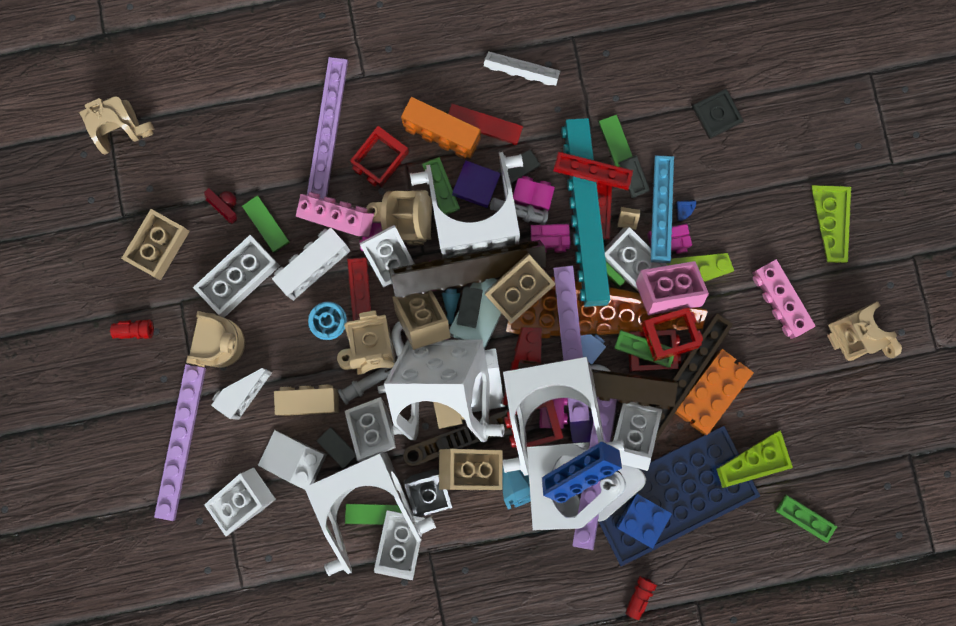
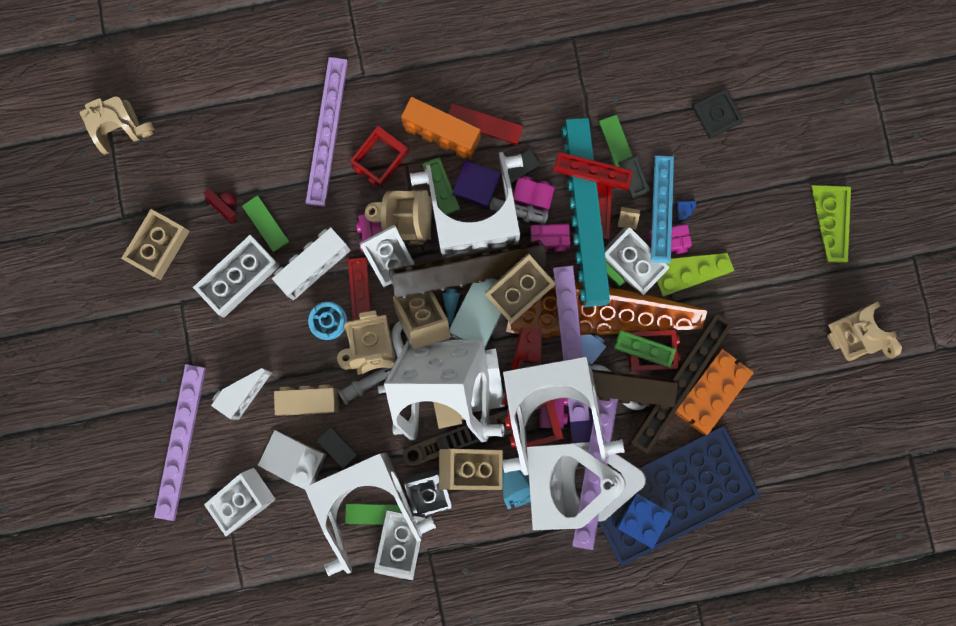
red axle [110,319,154,339] -> none
tan animal [186,311,245,368] -> none
bright pink brick [296,192,374,237] -> none
white slope [345,397,396,462] -> none
pearl dark grey tile [457,286,483,328] -> none
white plate [484,51,560,86] -> none
blue brick [542,441,622,503] -> none
white slope [613,402,662,471] -> none
red axle [625,576,657,620] -> none
bright pink brick [636,261,709,315] -> none
red window [641,307,703,361] -> none
lime wing [717,430,793,488] -> none
bright pink brick [752,259,816,339] -> none
bright green tile [775,495,837,543] -> none

